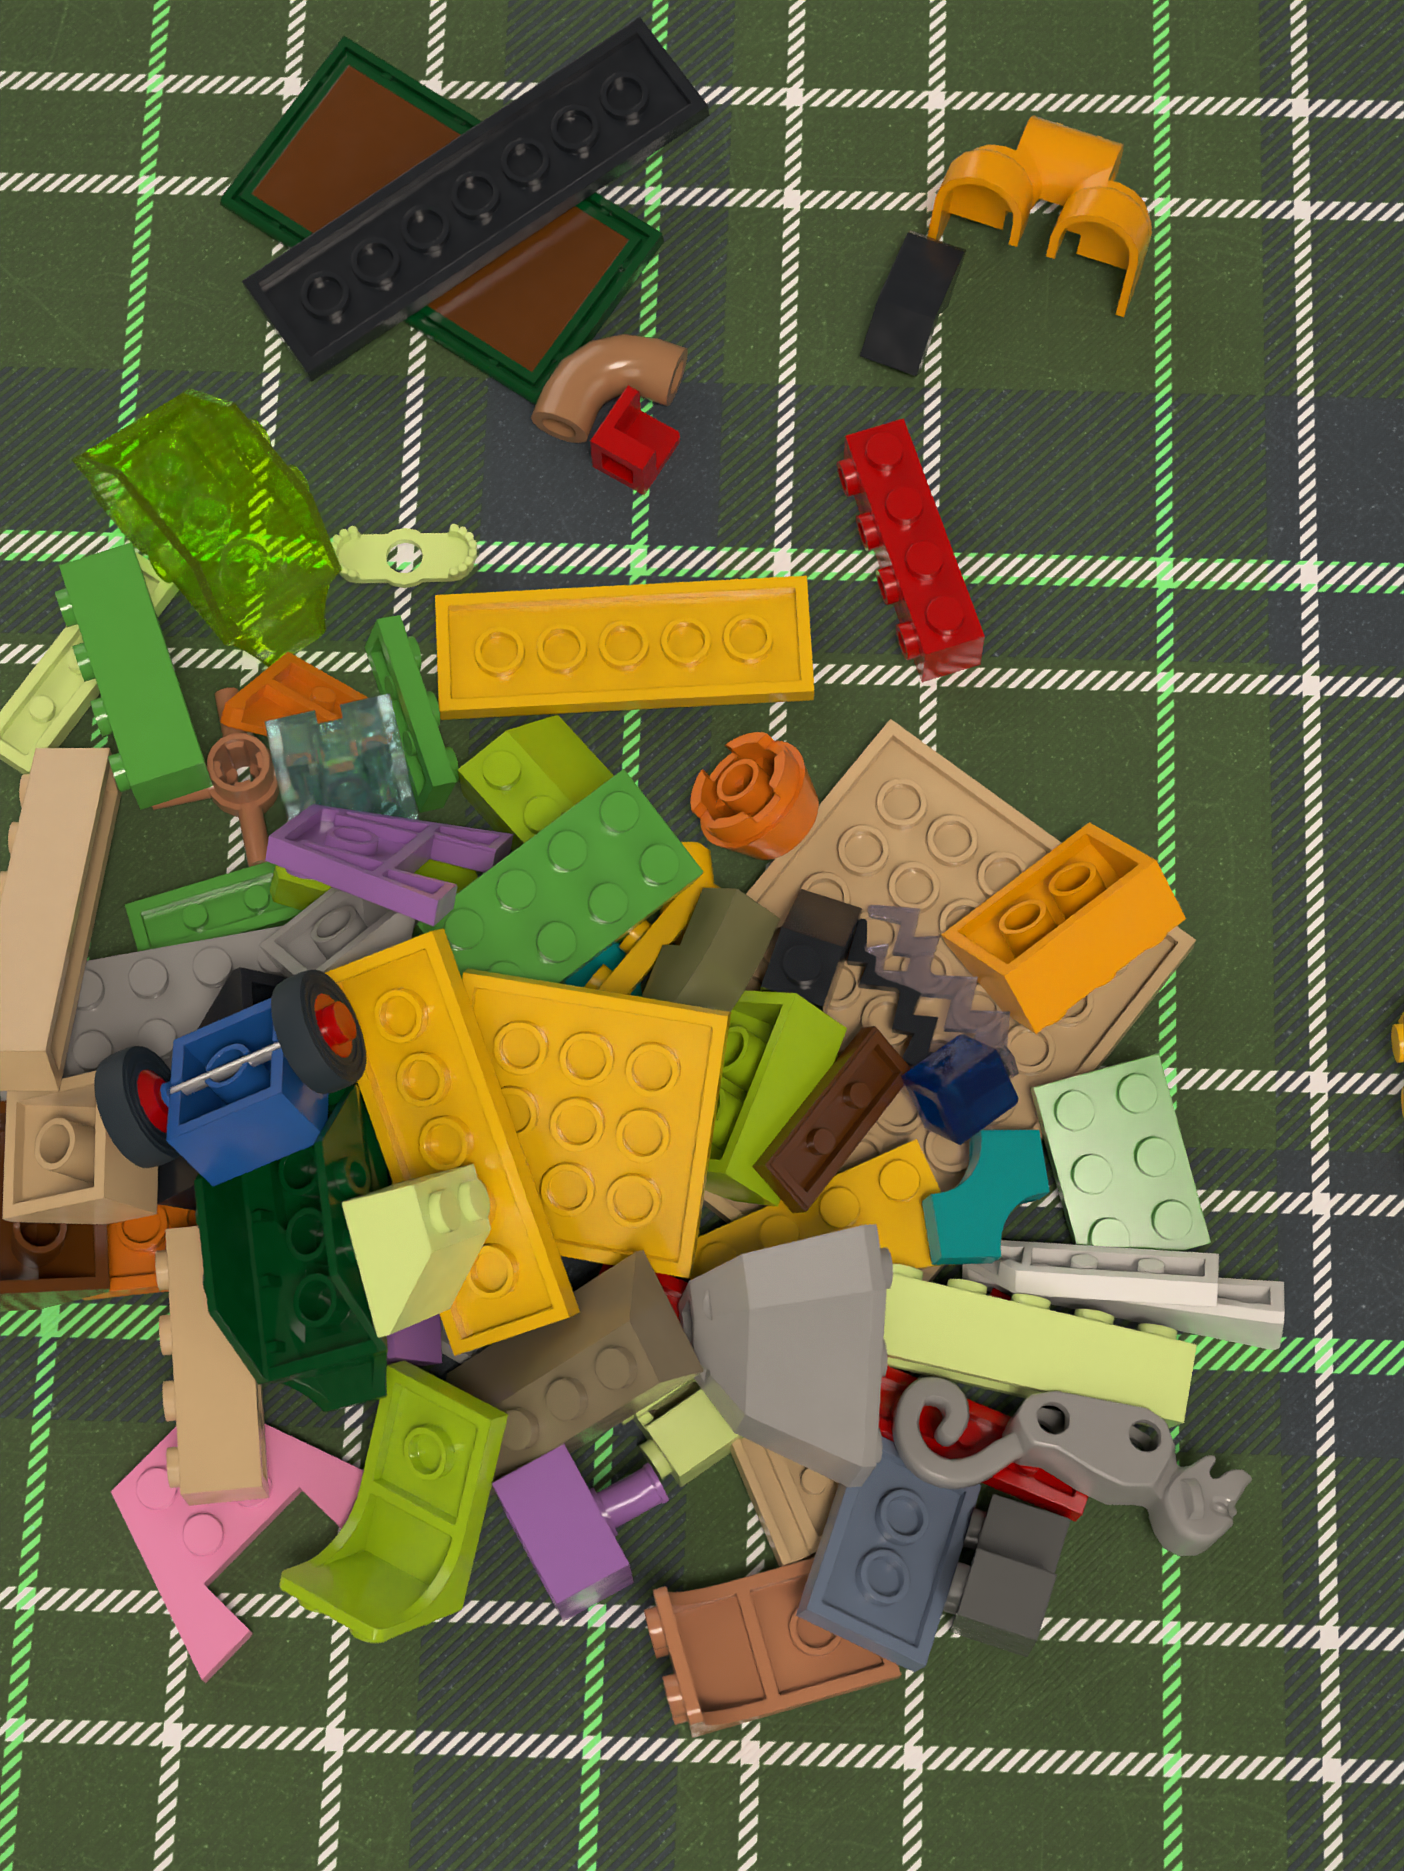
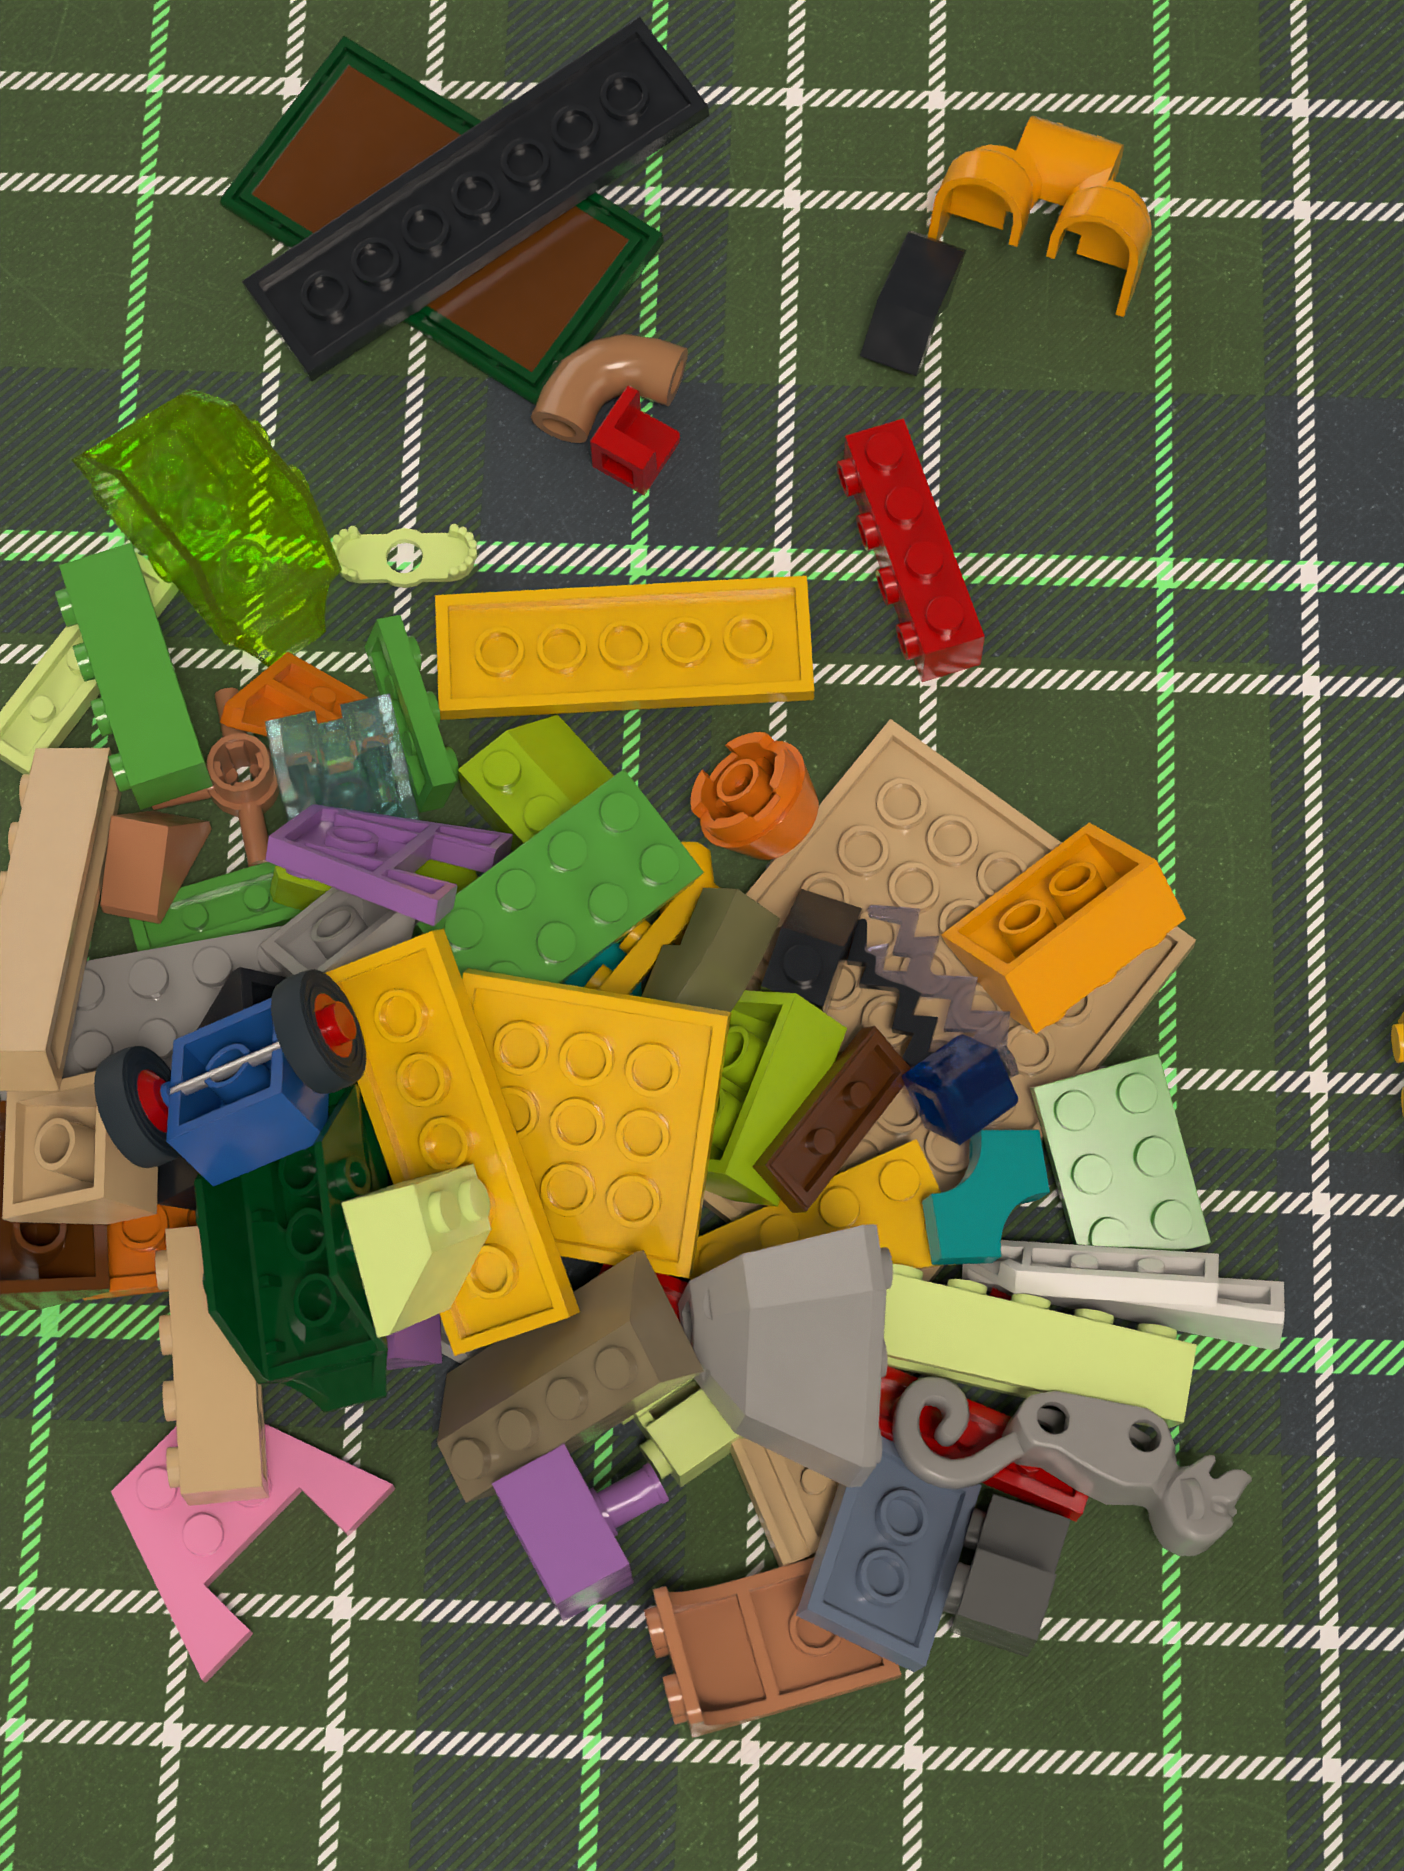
lime bracket [279,1360,508,1643] -> none
none -> nougat slope [100,811,212,924]

